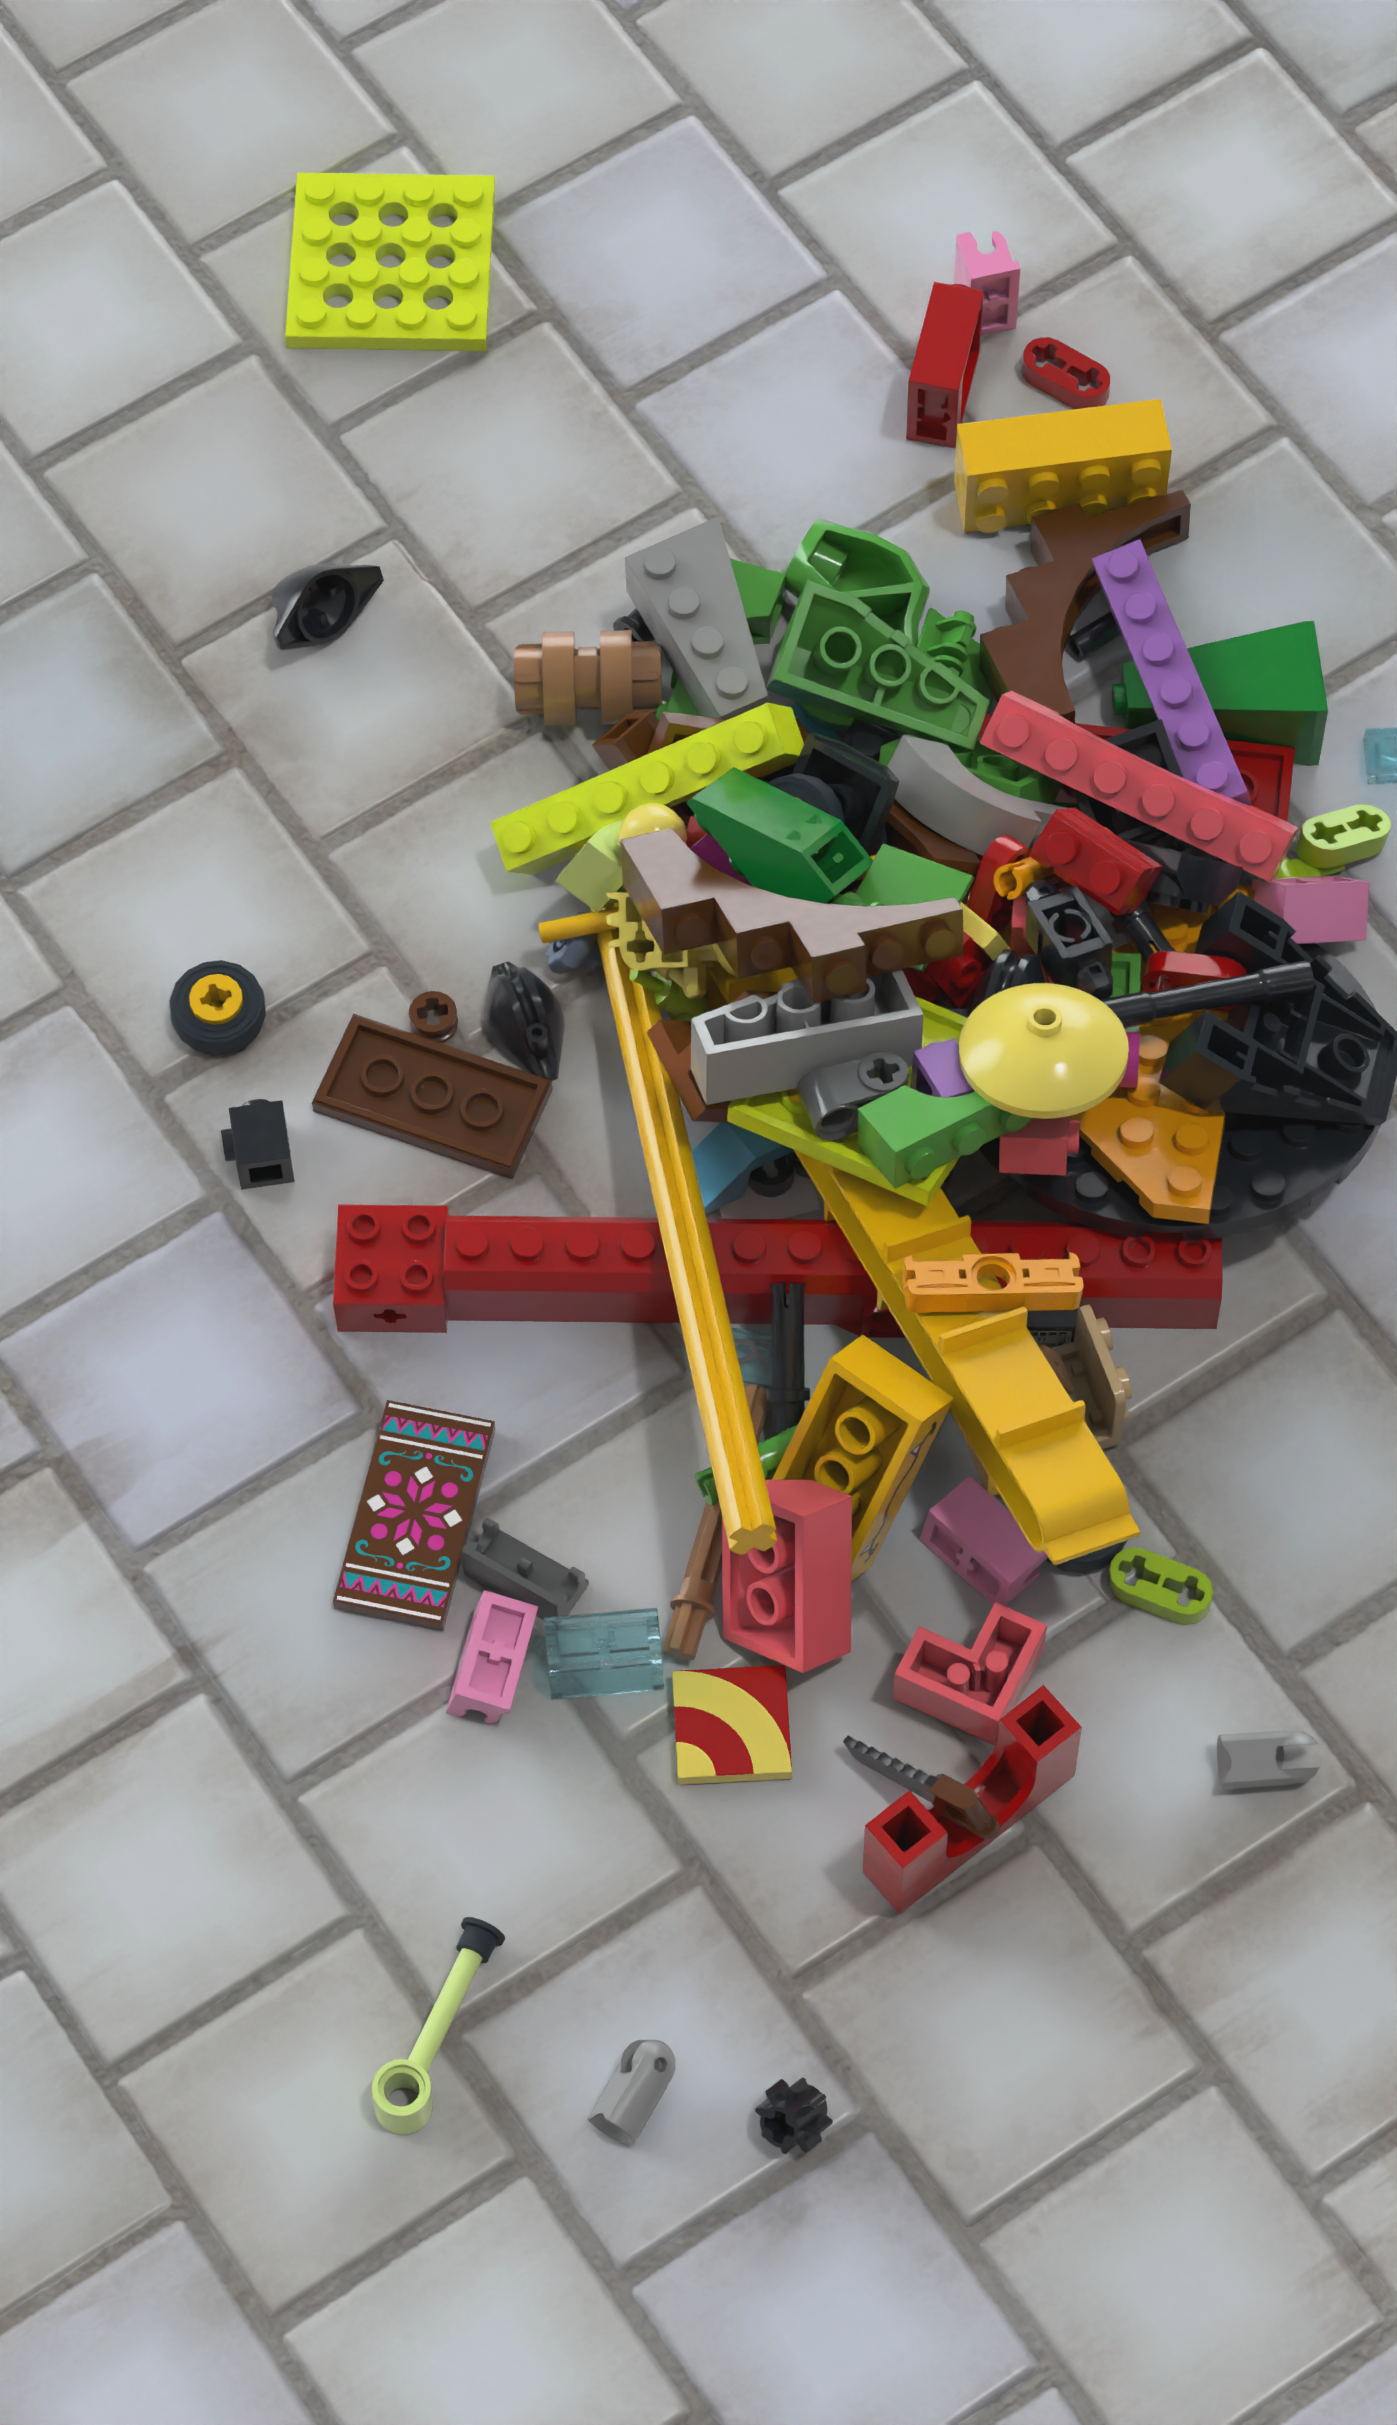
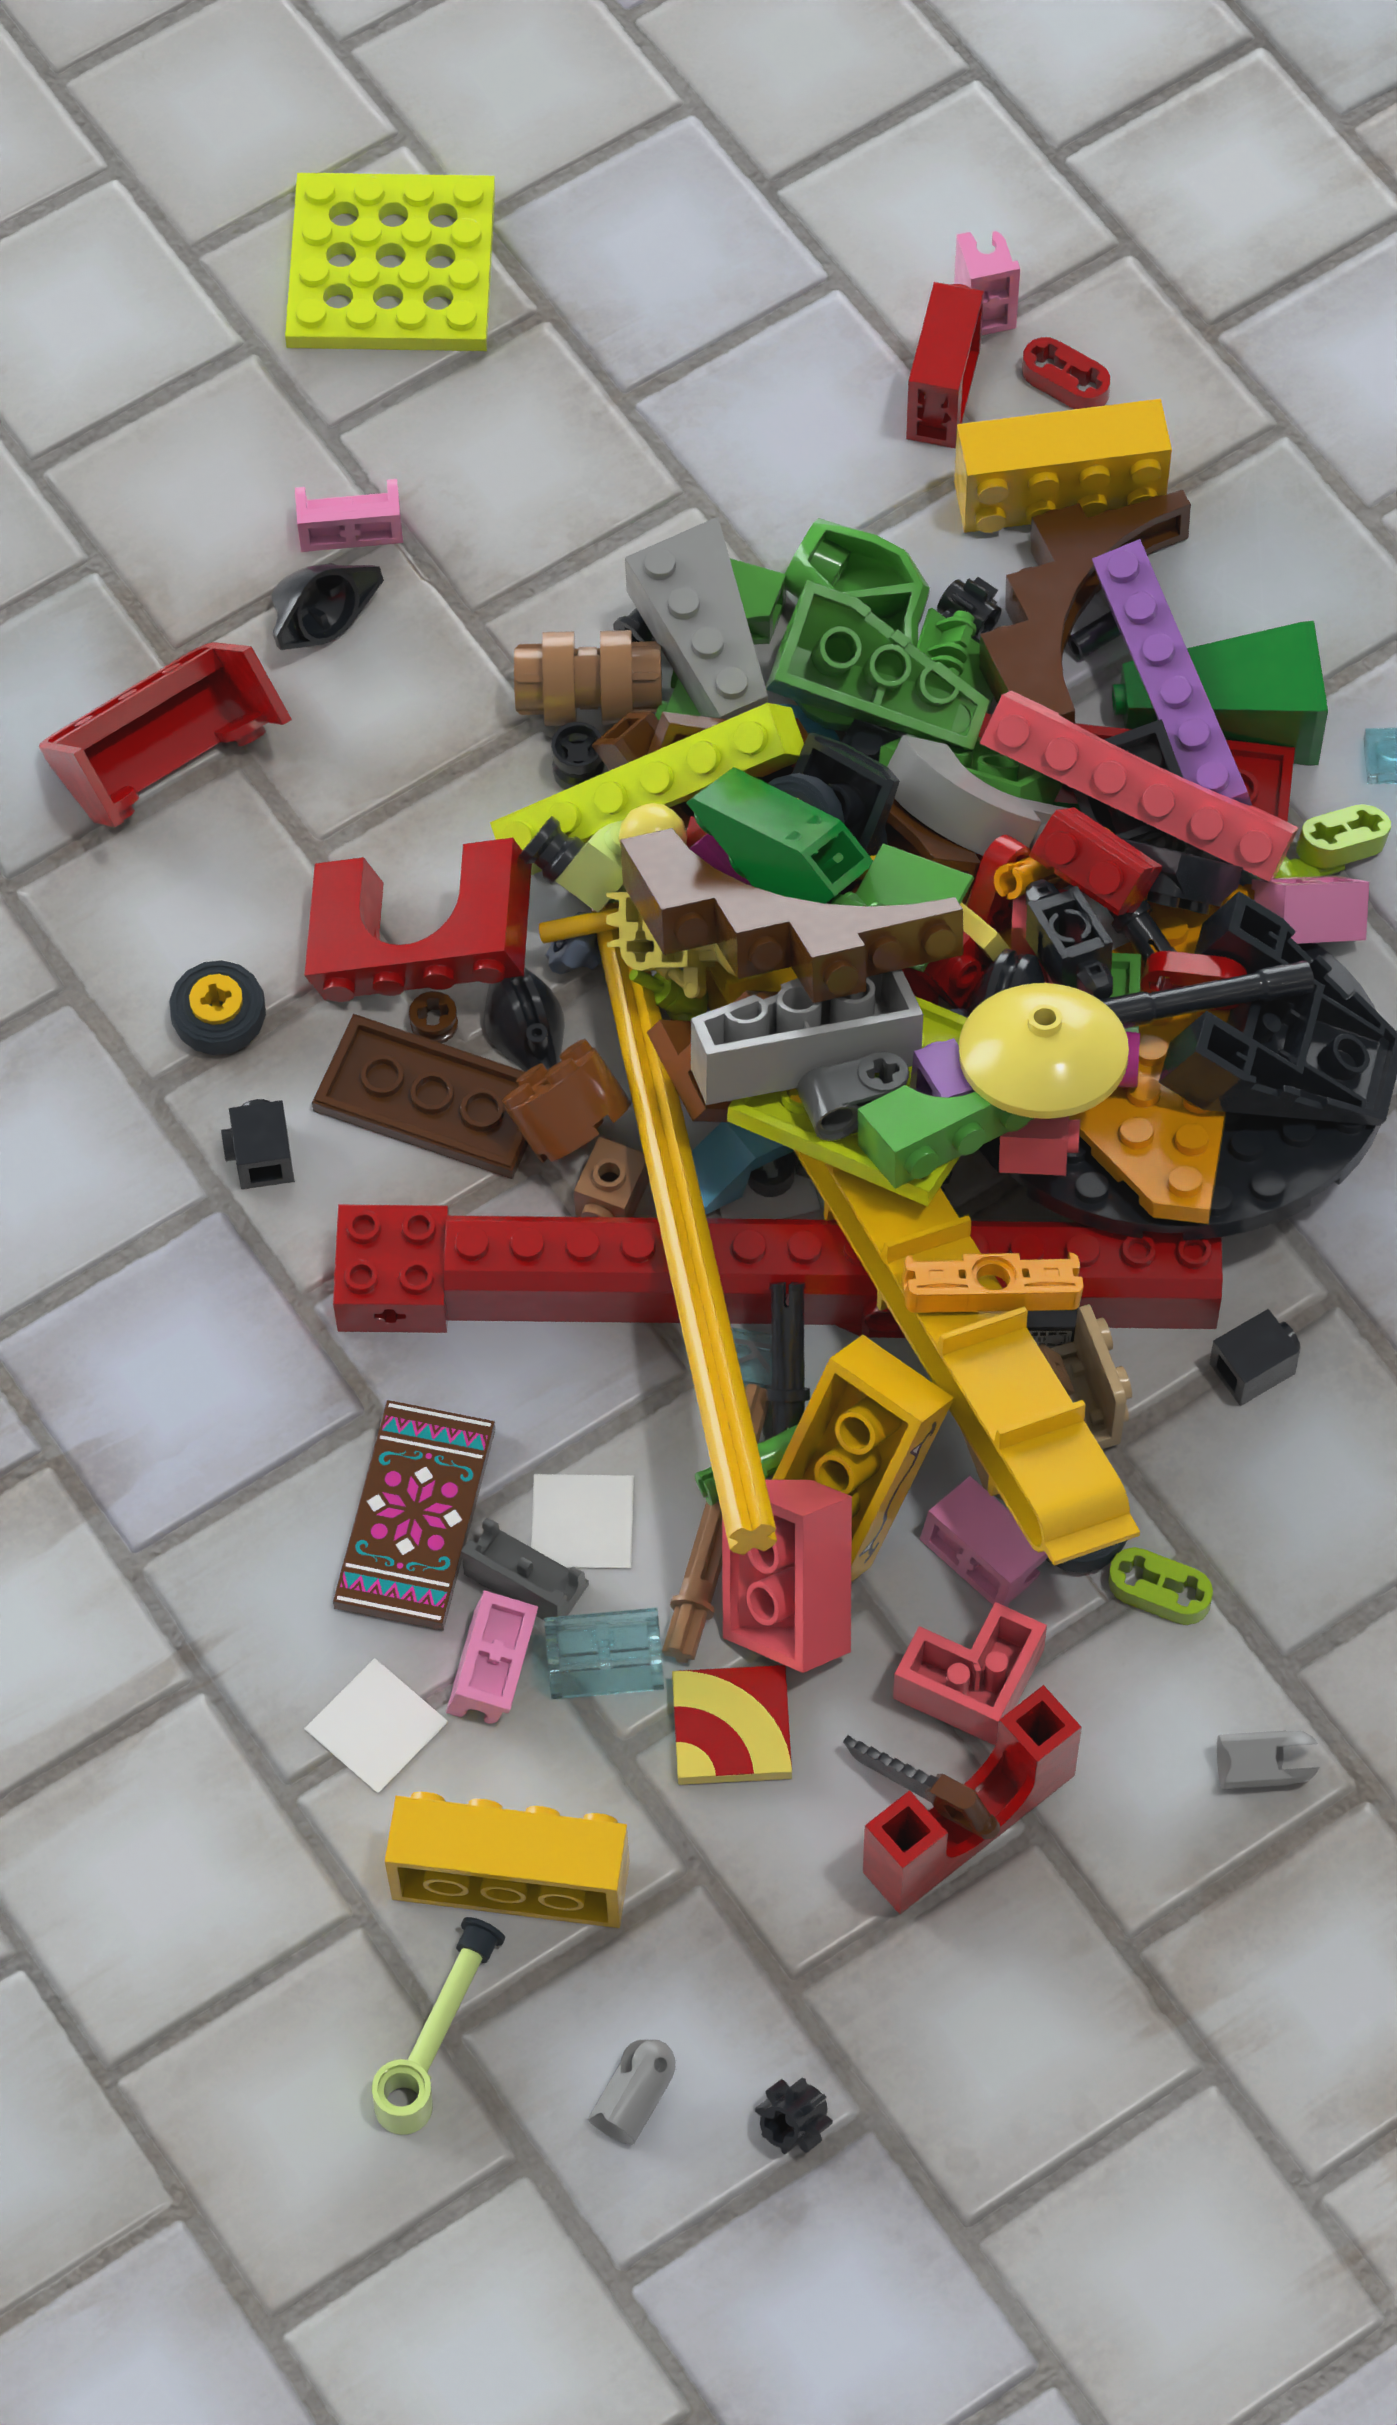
none -> red windscreen [39,642,292,827]
none -> bright pink hinge [295,479,403,552]
none -> red arch [304,837,532,1002]
none -> white sticker [304,1658,449,1793]
none -> yellow brick [385,1792,630,1928]
none -> dark orange brick [502,1039,632,1163]
none -> black wheel [518,816,585,884]
none -> white sticker [531,1474,634,1569]
none -> black wheel [551,722,605,790]
none -> medium nougat brick [574,1137,649,1217]
none -> black gear [937,577,1002,640]
none -> black brick [1209,1309,1301,1406]

